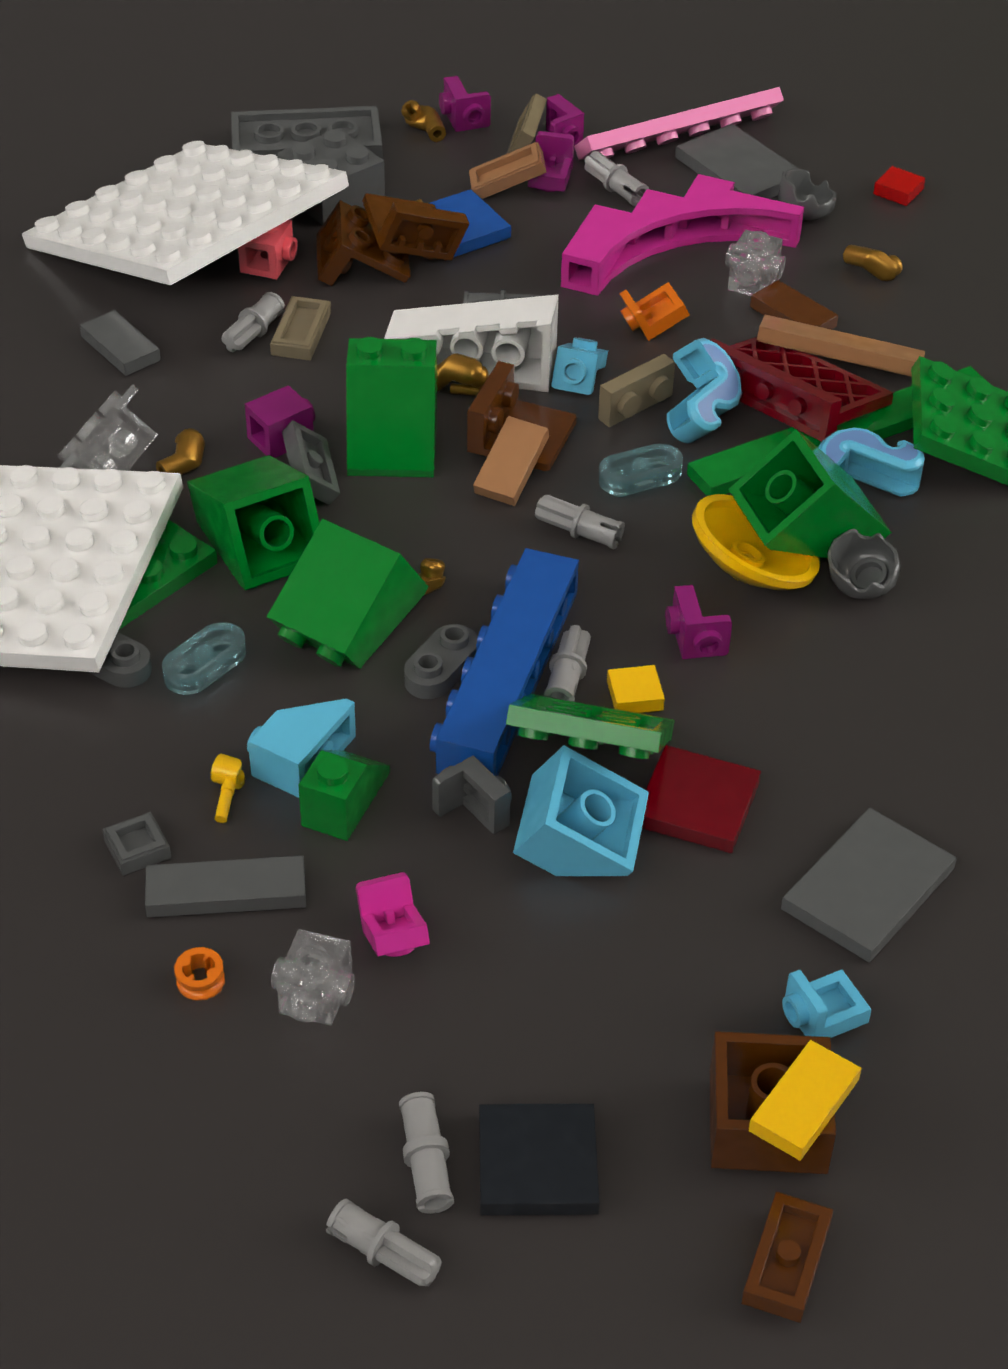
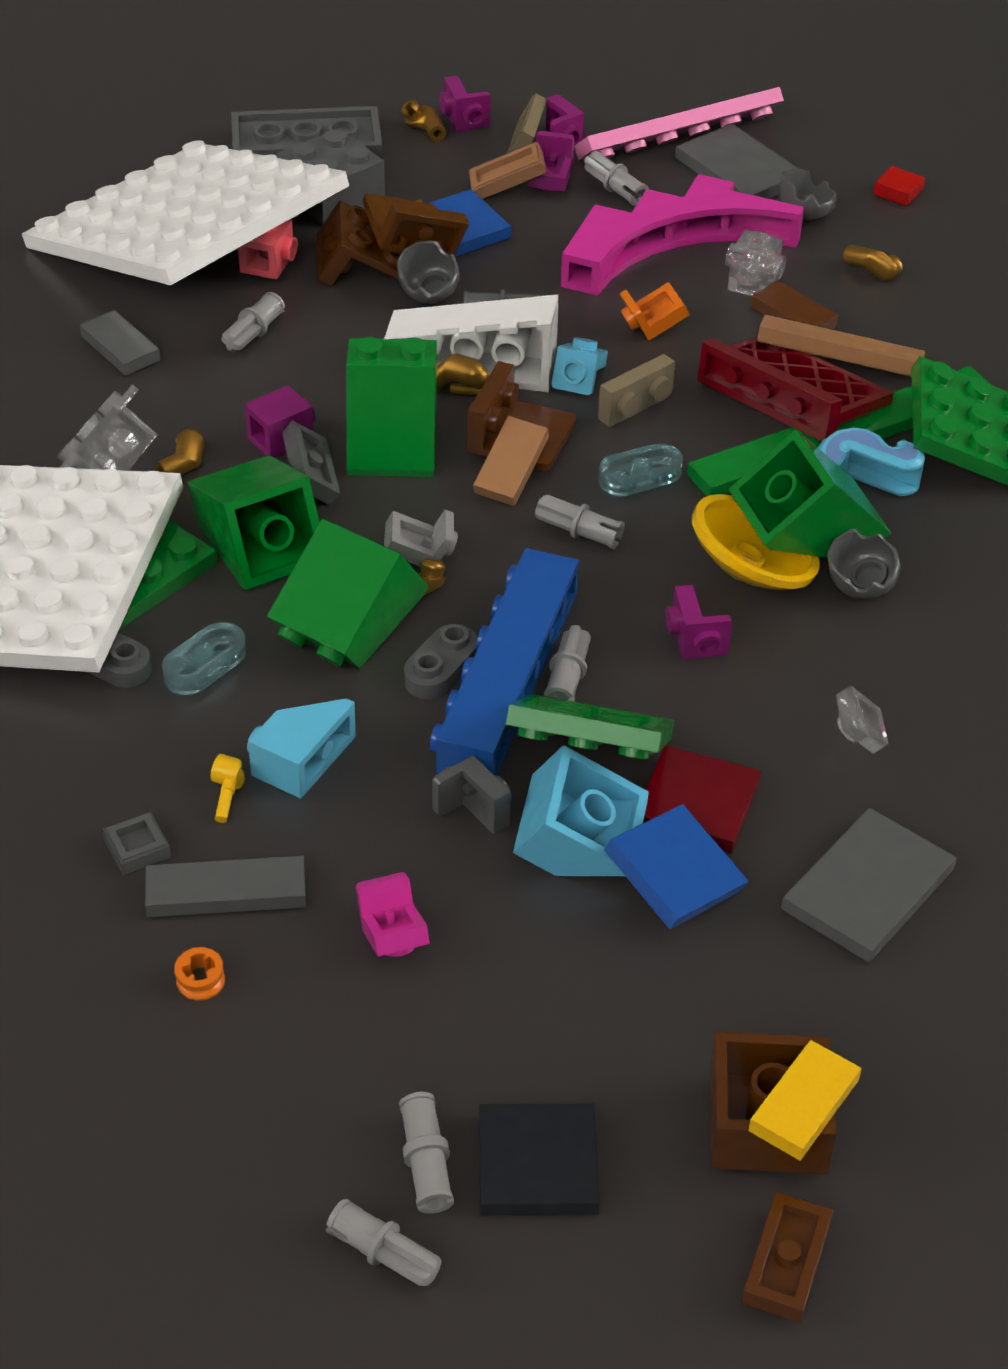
dark tan tile [270,296,331,361] -> none
clear brick [271,929,355,1026] -> none
green slope [298,750,390,841] -> none
yellow tile [607,665,665,713] -> none
medium azure animal [667,338,742,444] -> none
medium azure bracket [782,970,872,1038] -> none
none -> light grey bracket [384,510,458,566]
none -> dark grey hair [397,240,461,305]
none -> blue tile [604,804,748,929]
none -> clear plate [836,685,889,754]

